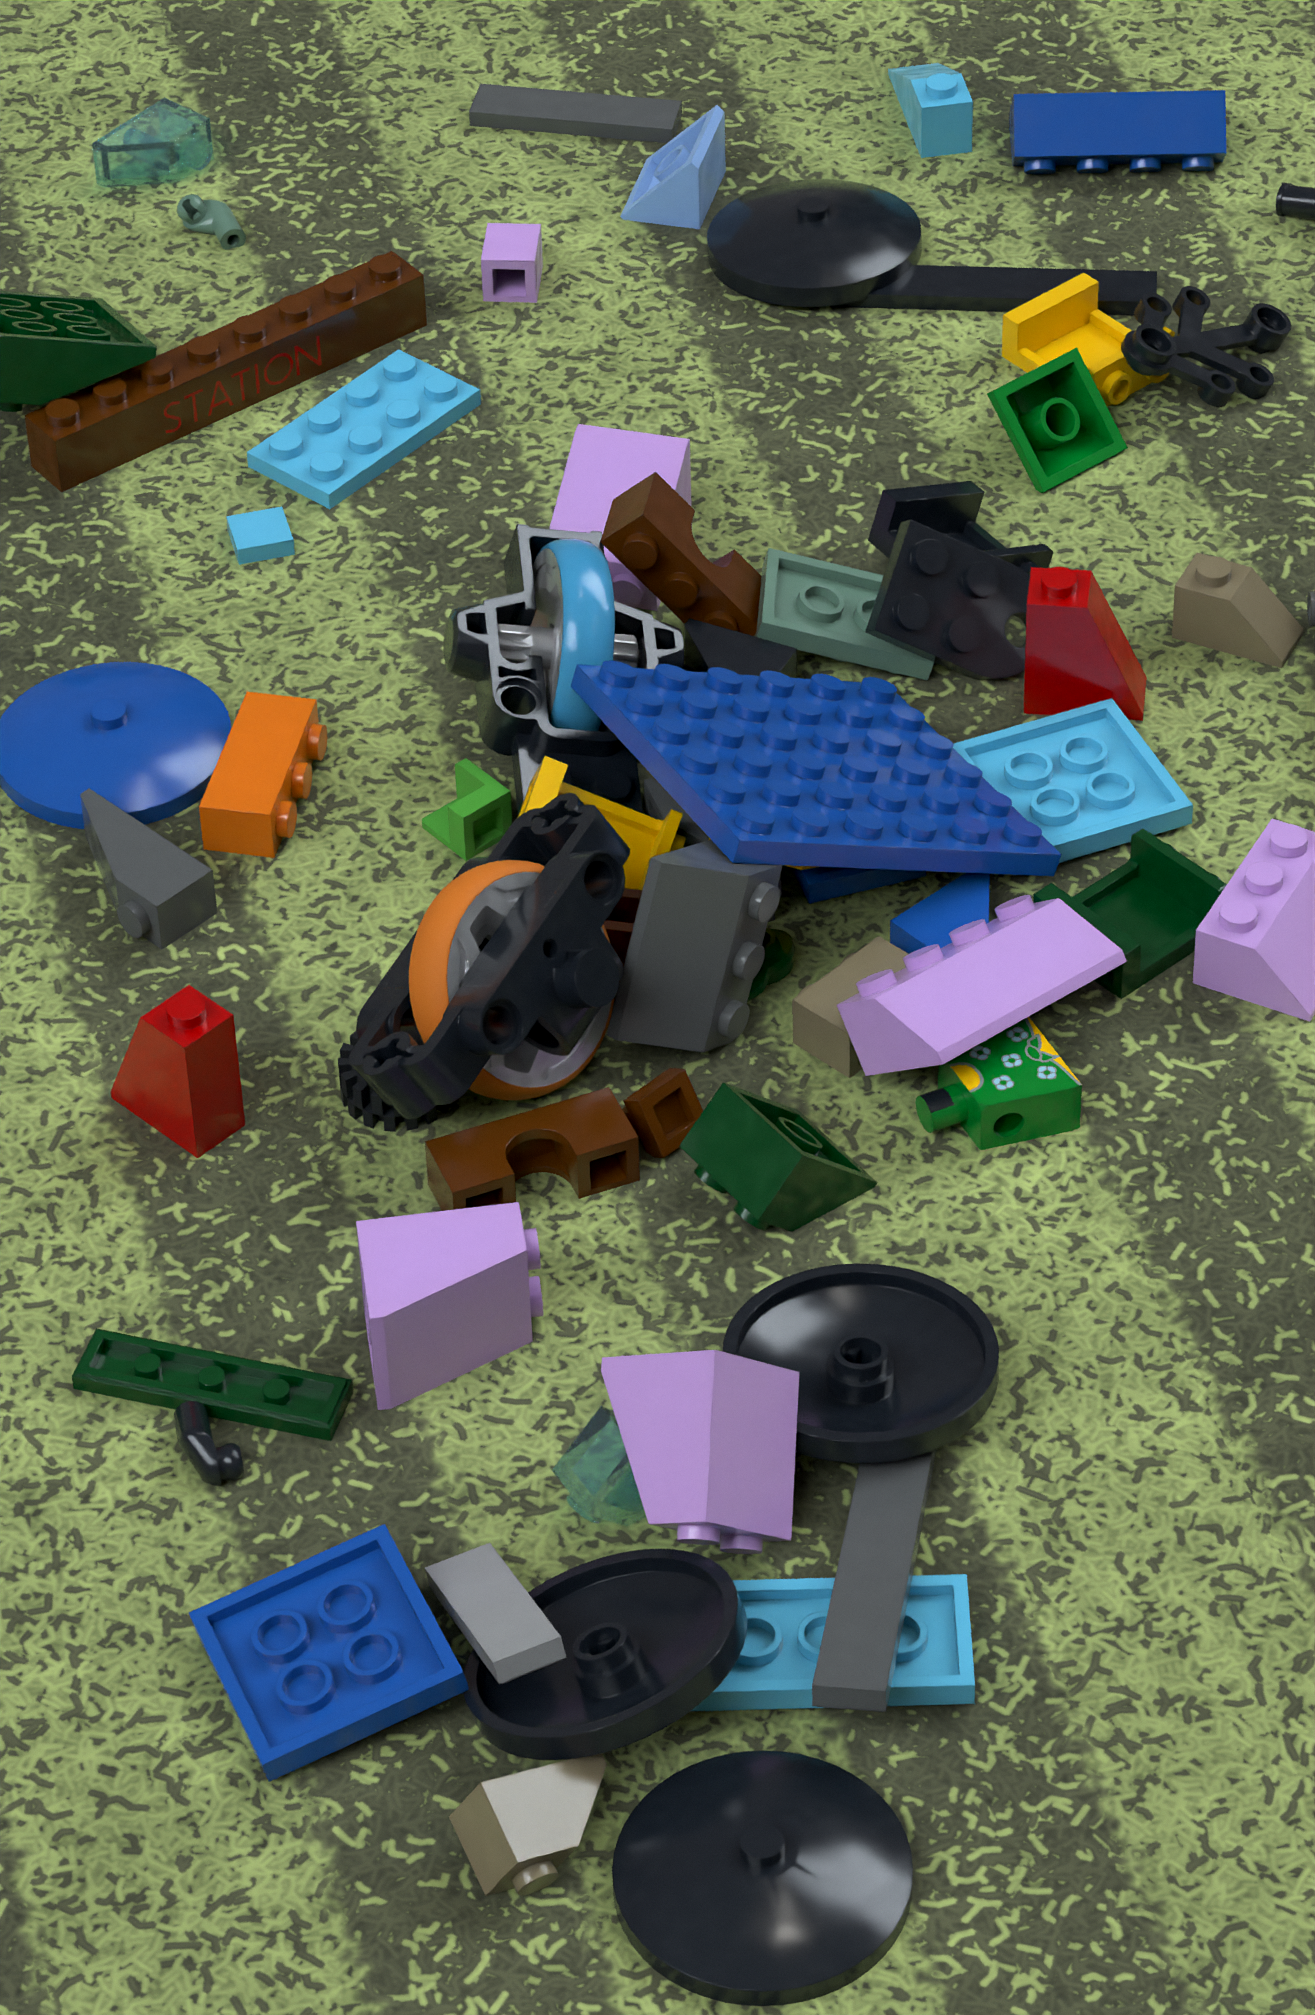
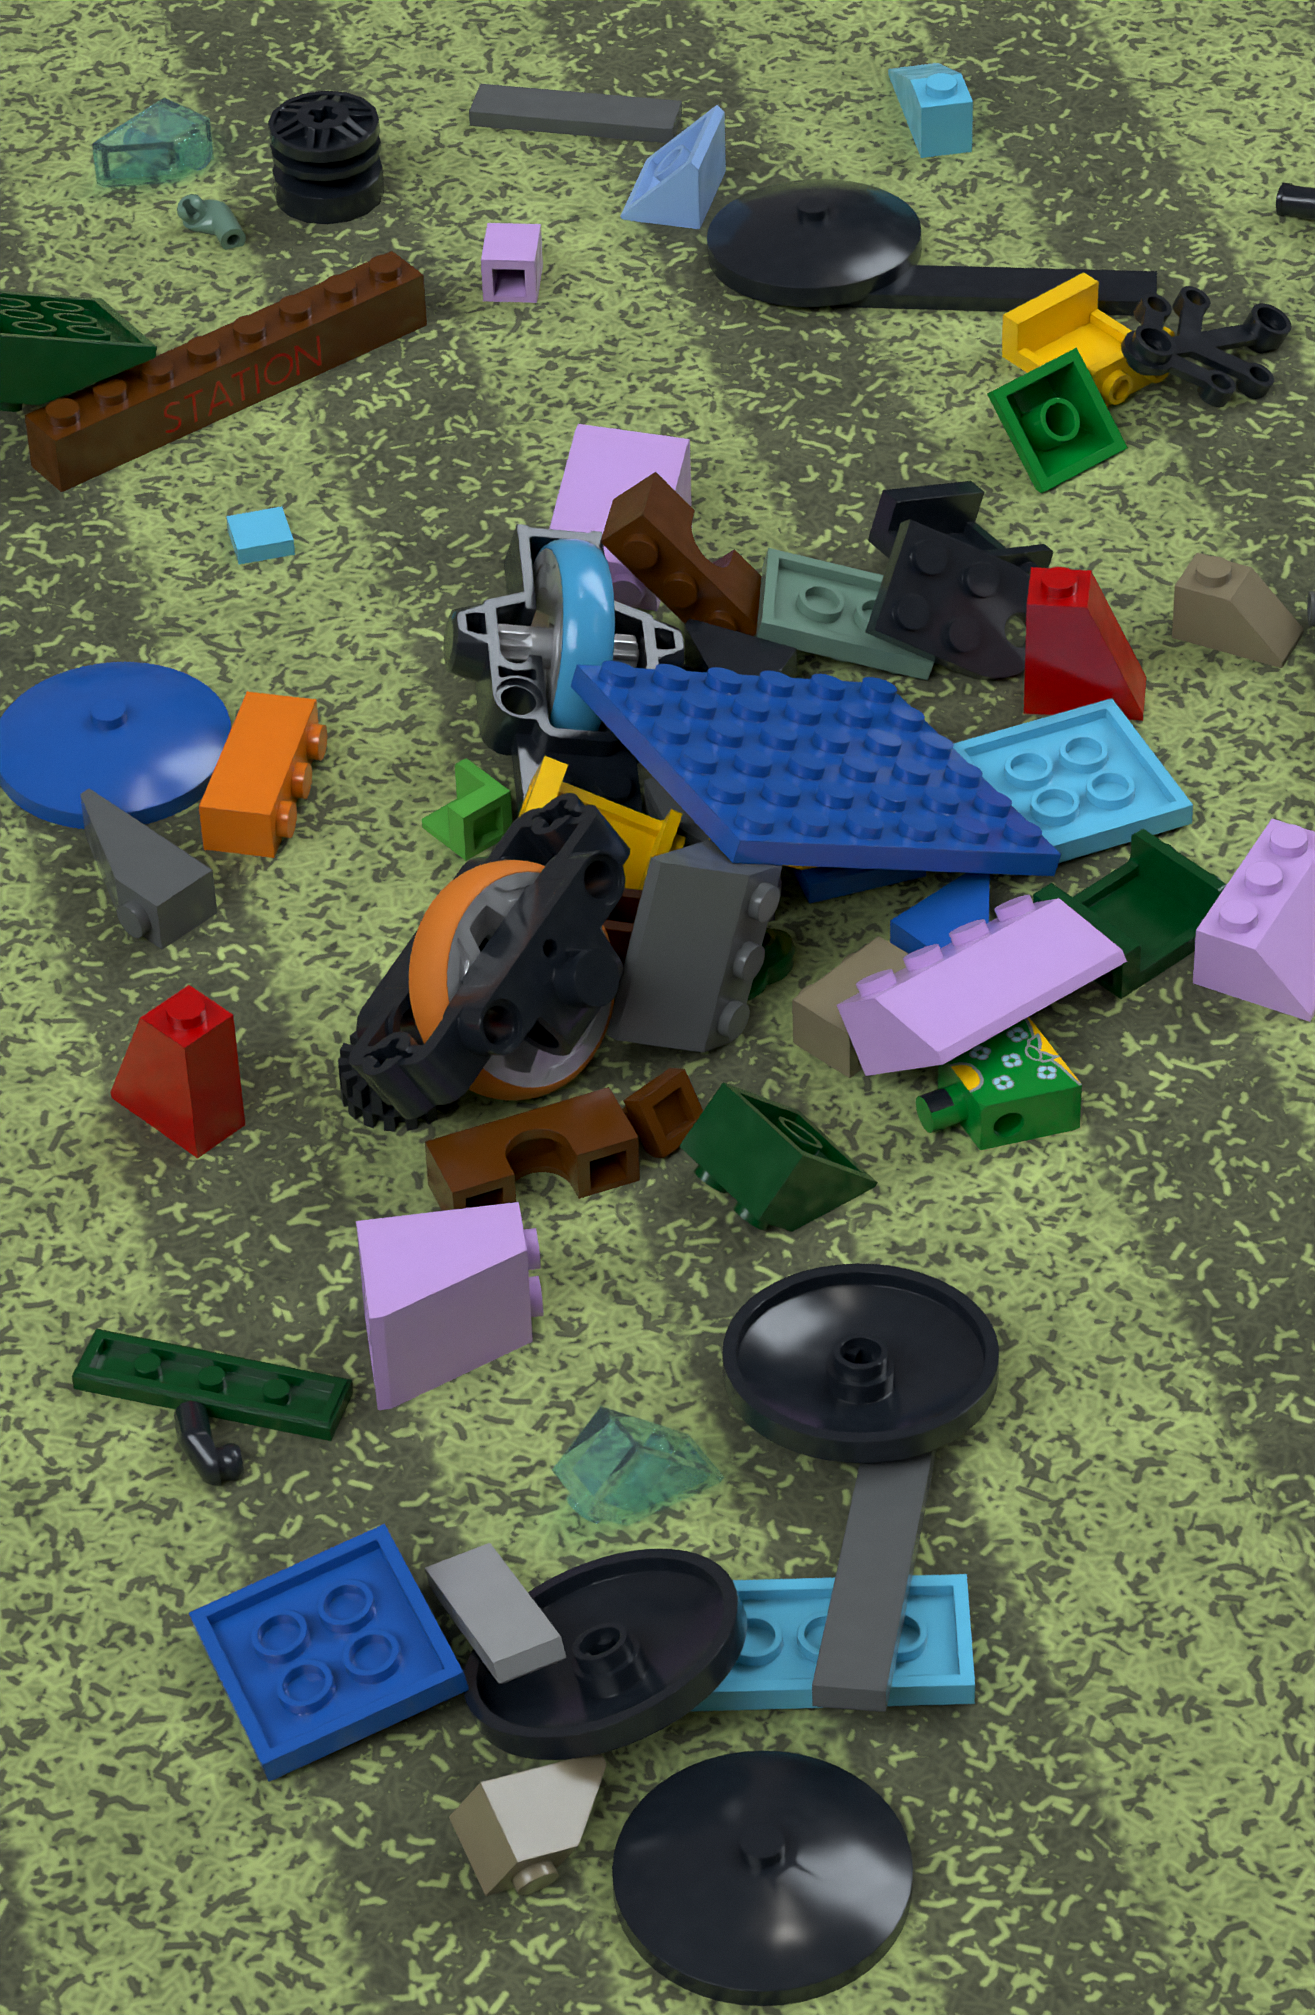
medium azure plate [247,349,481,509] -> none
lavender slope [601,1350,799,1554] -> none
blue slope [1009,90,1227,174] -> none
none -> black wheel [268,91,384,225]

